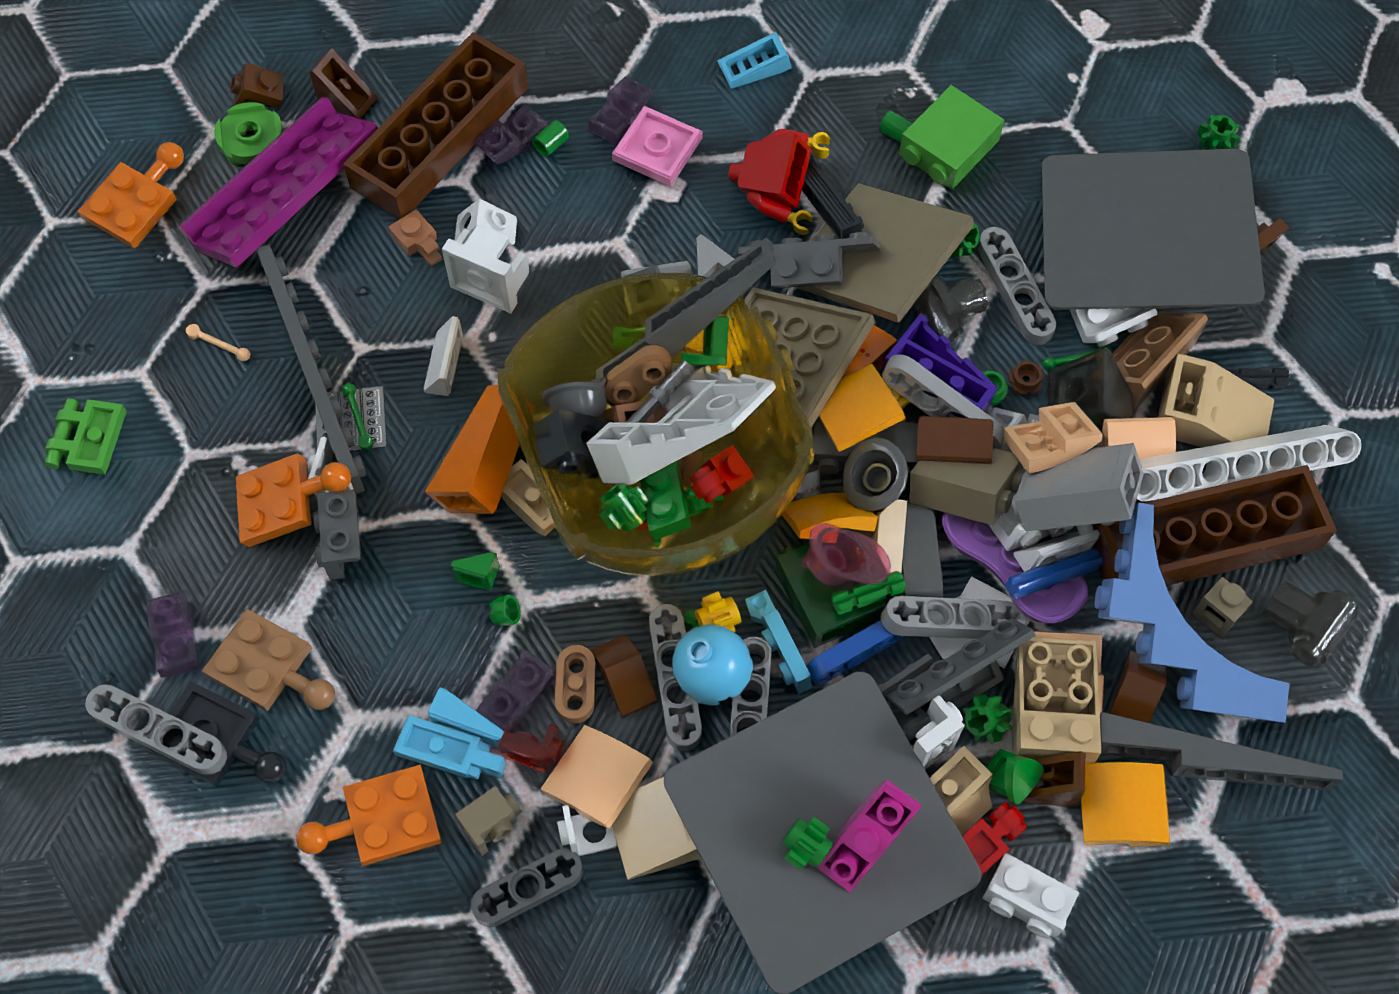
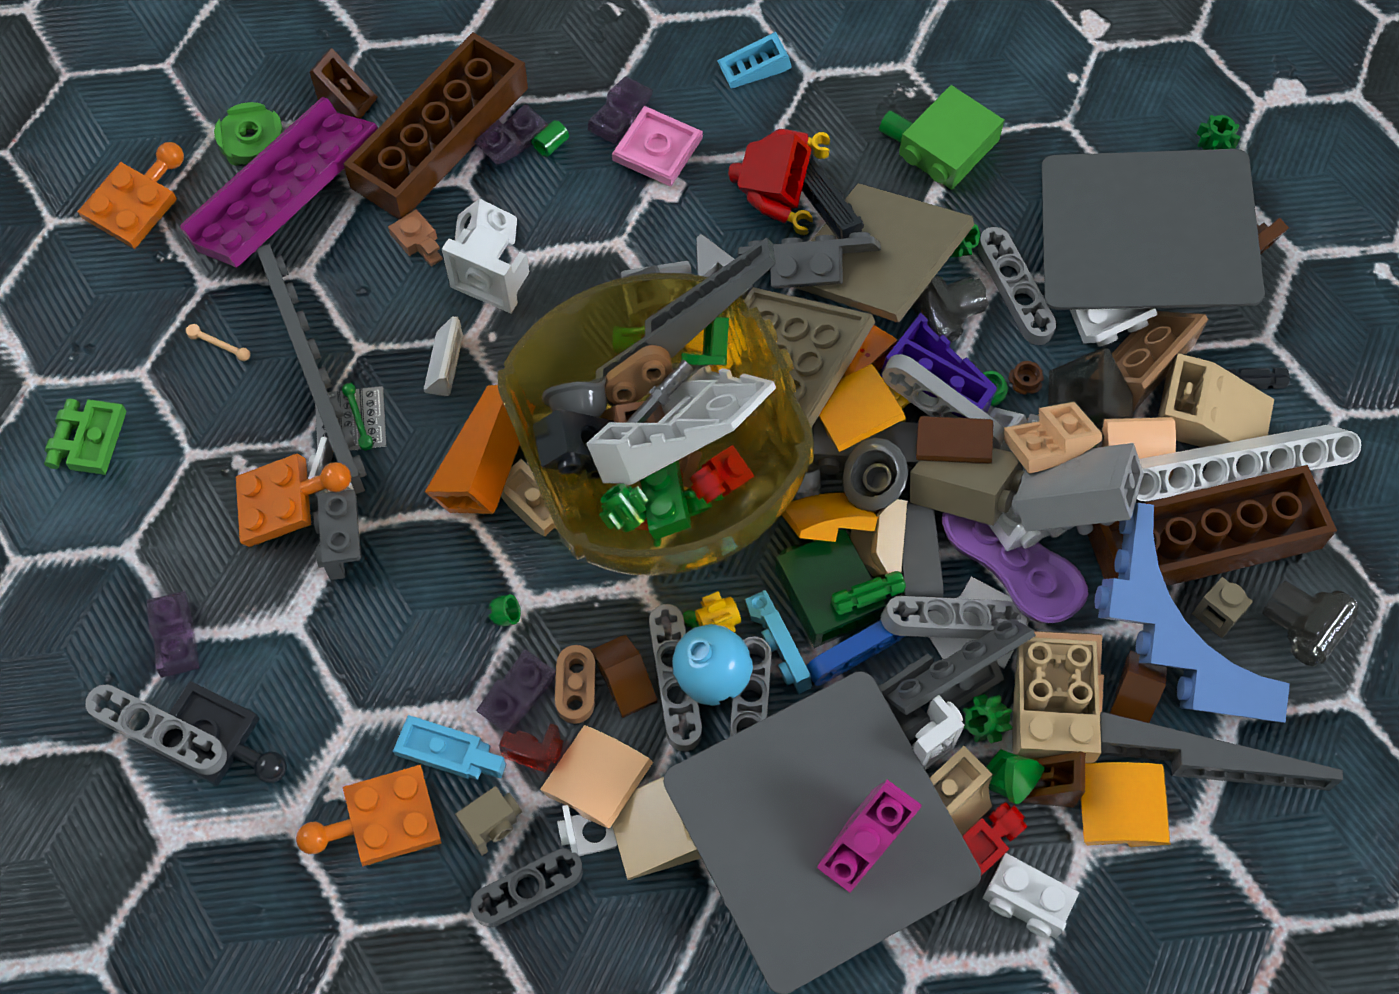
medium nougat plate [202,609,335,712] -> none
reddish brown bracket [230,63,284,108] -> none
medium azure slope [428,687,507,752] -> none
green slope [451,552,499,591] -> none
green gear [781,816,833,870] -> none
clear pink piece [802,523,891,586] -> none
blue axle [1005,549,1103,598] -> none
white slope [1013,530,1100,572] -> none
green hinge [1042,345,1112,370] -> none

